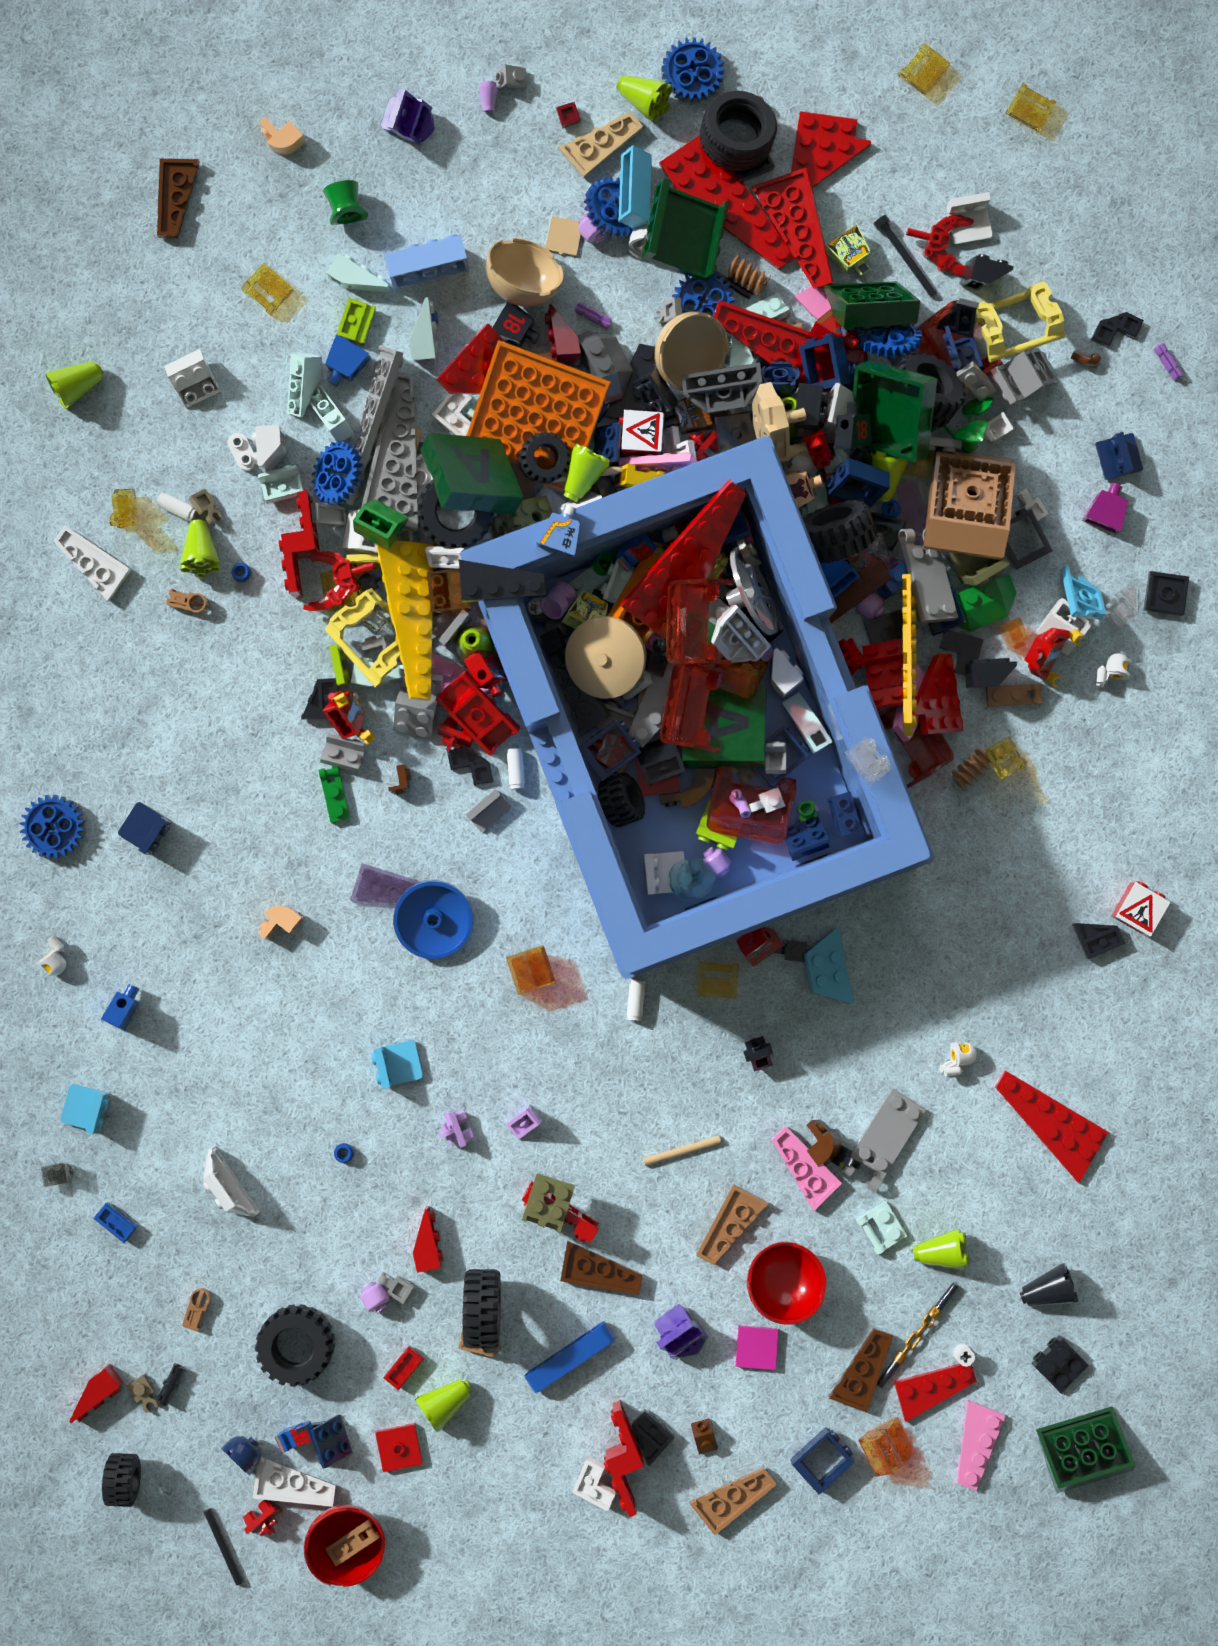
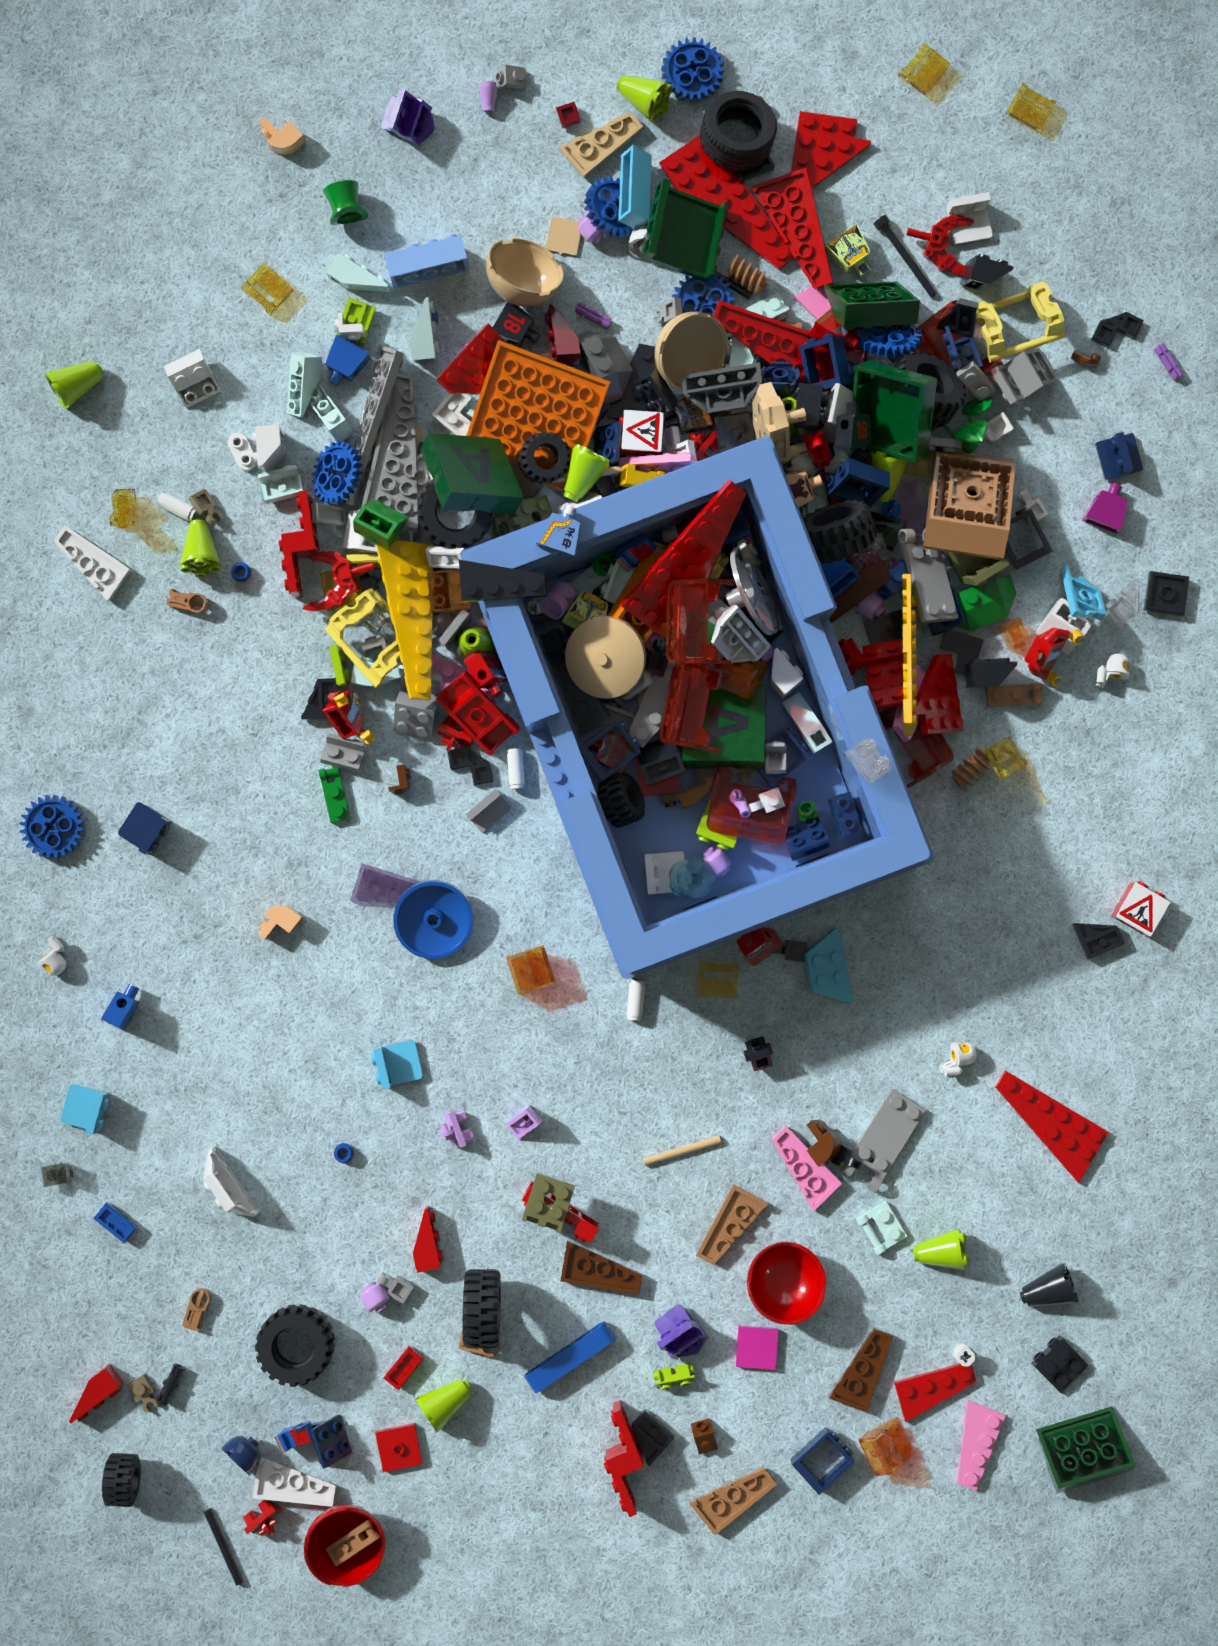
reddish brown wing [157,158,200,238] -> none
white plate [572,1456,616,1512] -> none
piece [877,1283,959,1388] -> none
none -> white bracket [335,313,365,340]
none -> lime hinge [653,1364,695,1390]

